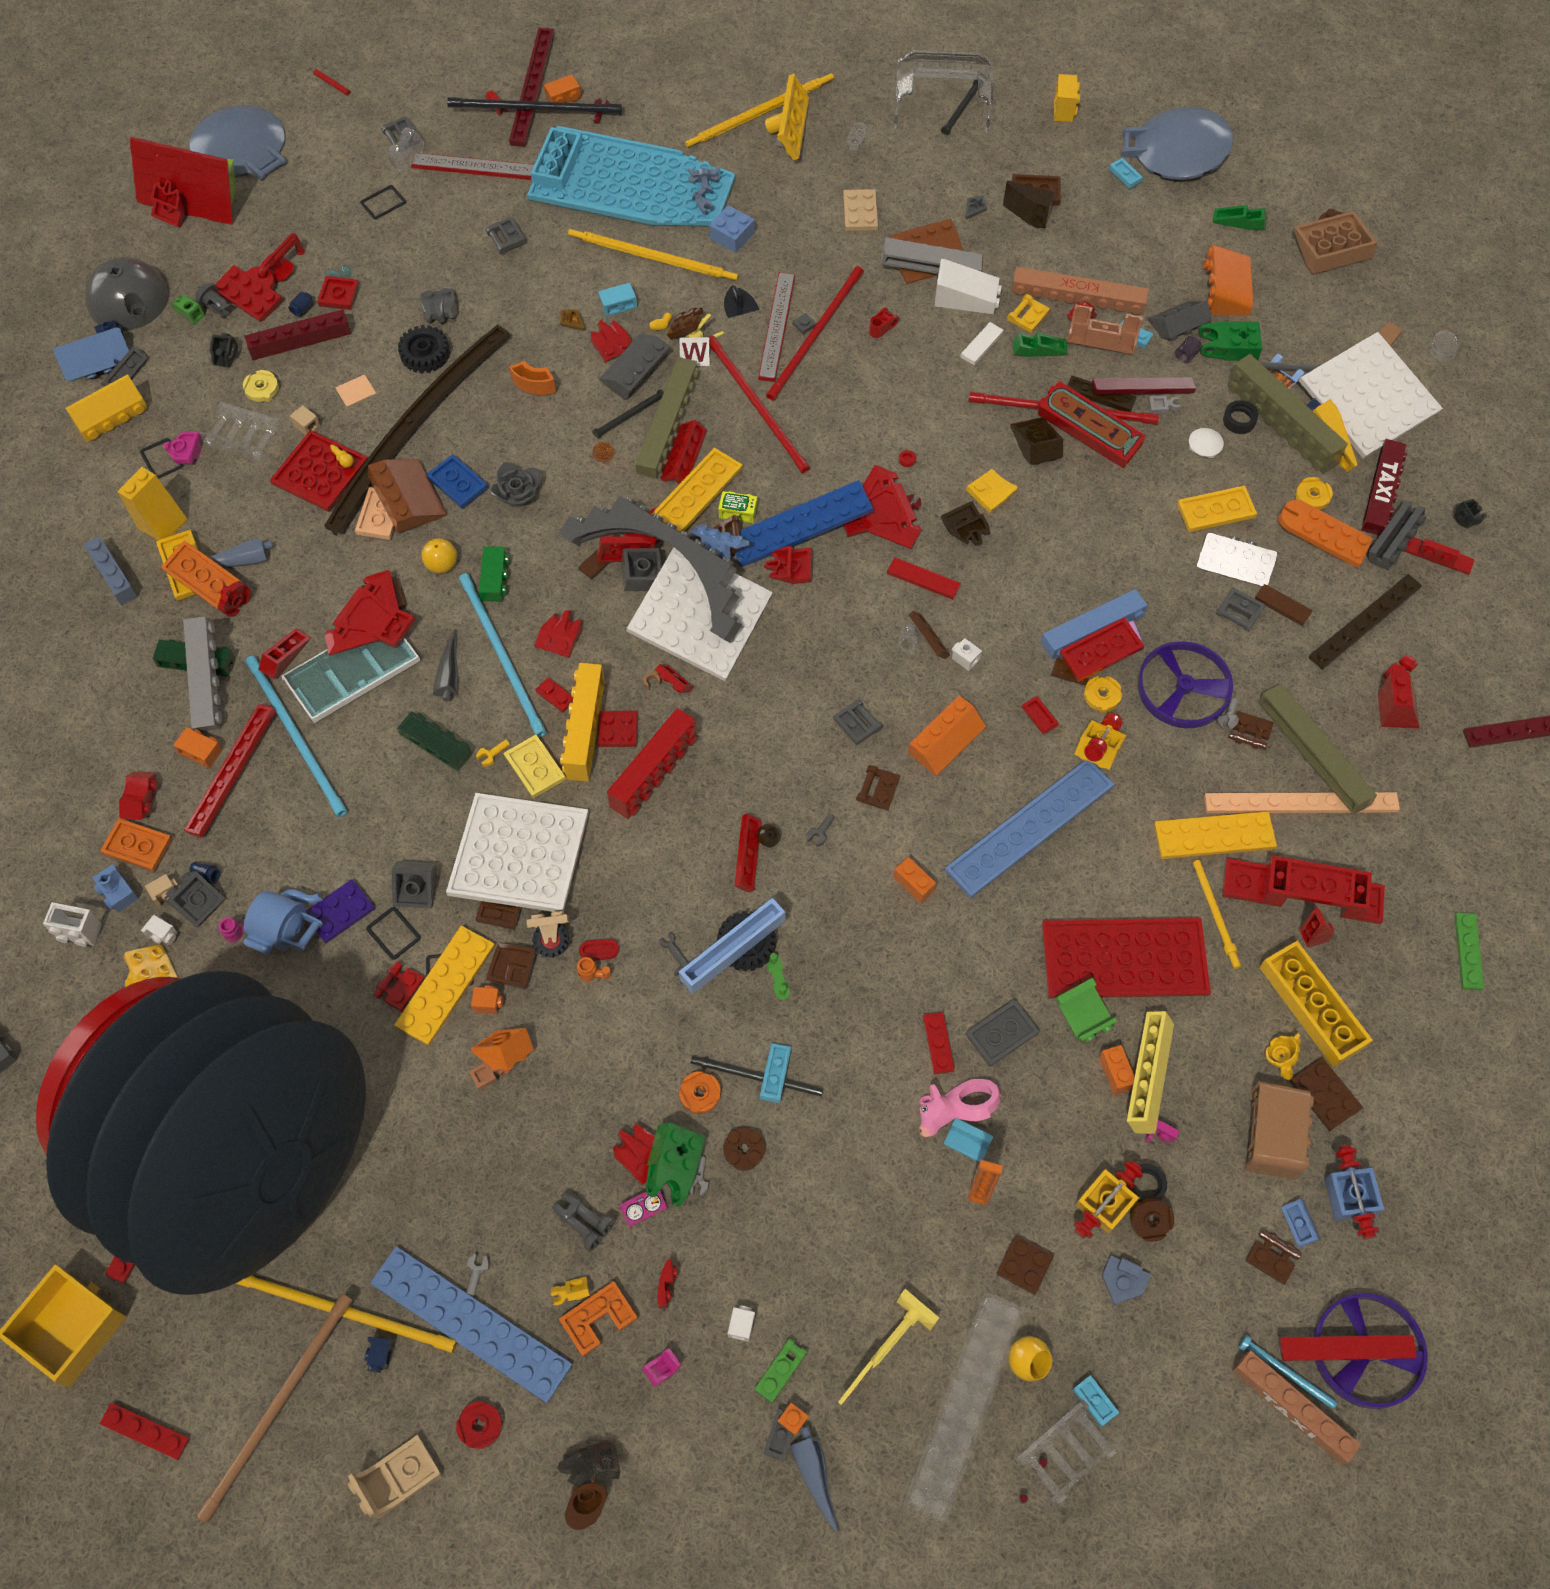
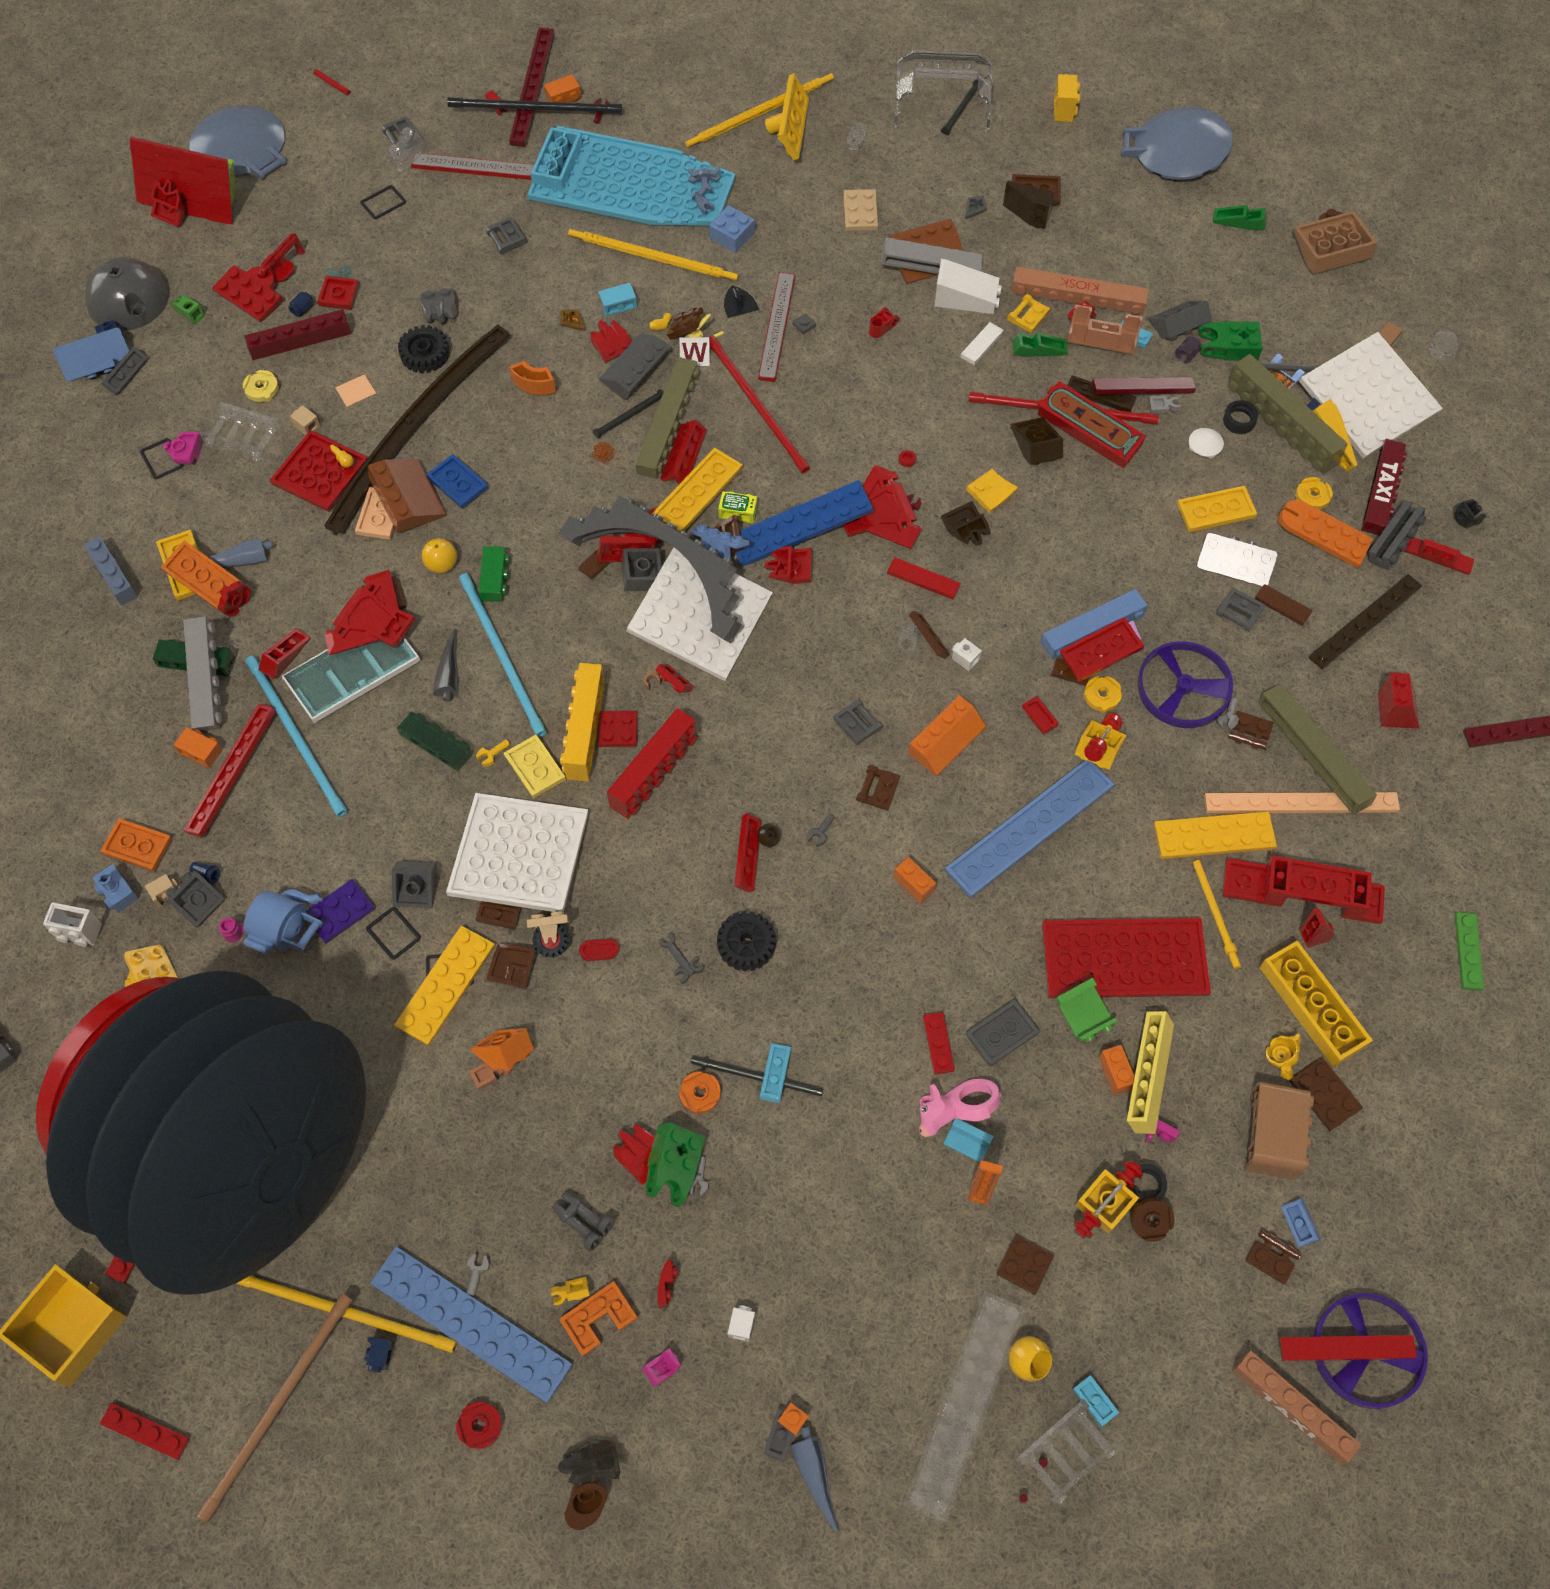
yellow slope [66,374,148,442] -> none
yellow slope [117,467,188,540] -> none
red brick [119,771,158,820] -> none
white brick [141,915,178,945] -> none
dark grey piece [196,283,233,319] -> none
pearl dark grey hand [209,333,238,367] -> none
tan bracket [347,1435,442,1519] -> none
red plate [373,961,425,1012] -> none
orange brick [471,986,503,1014] -> none
dark grey brick [490,462,540,508] -> none
red plate [534,610,582,658] -> none
red plate [535,677,574,713] -> none
orange piece [577,957,611,982] -> none
slope [619,1191,667,1227] -> none
light blue brick [679,898,786,994] -> none
reddish brown plate [723,1128,765,1171] -> none
bright green plate [754,1338,808,1403] -> none
red piece [766,266,863,401] -> none
bright green piece [767,953,790,1000] -> none
light yellow piece [838,1289,939,1405] -> none
sand blue plate [1102,1255,1151,1305] -> none
medium azure plate [1109,158,1143,189] -> none
orange windscreen [1204,244,1253,316] -> none
medium azure bar [1239,1335,1337,1408] -> none
medium blue brick [1324,1145,1384,1239] -> none
red plate [1382,654,1418,679] -> none

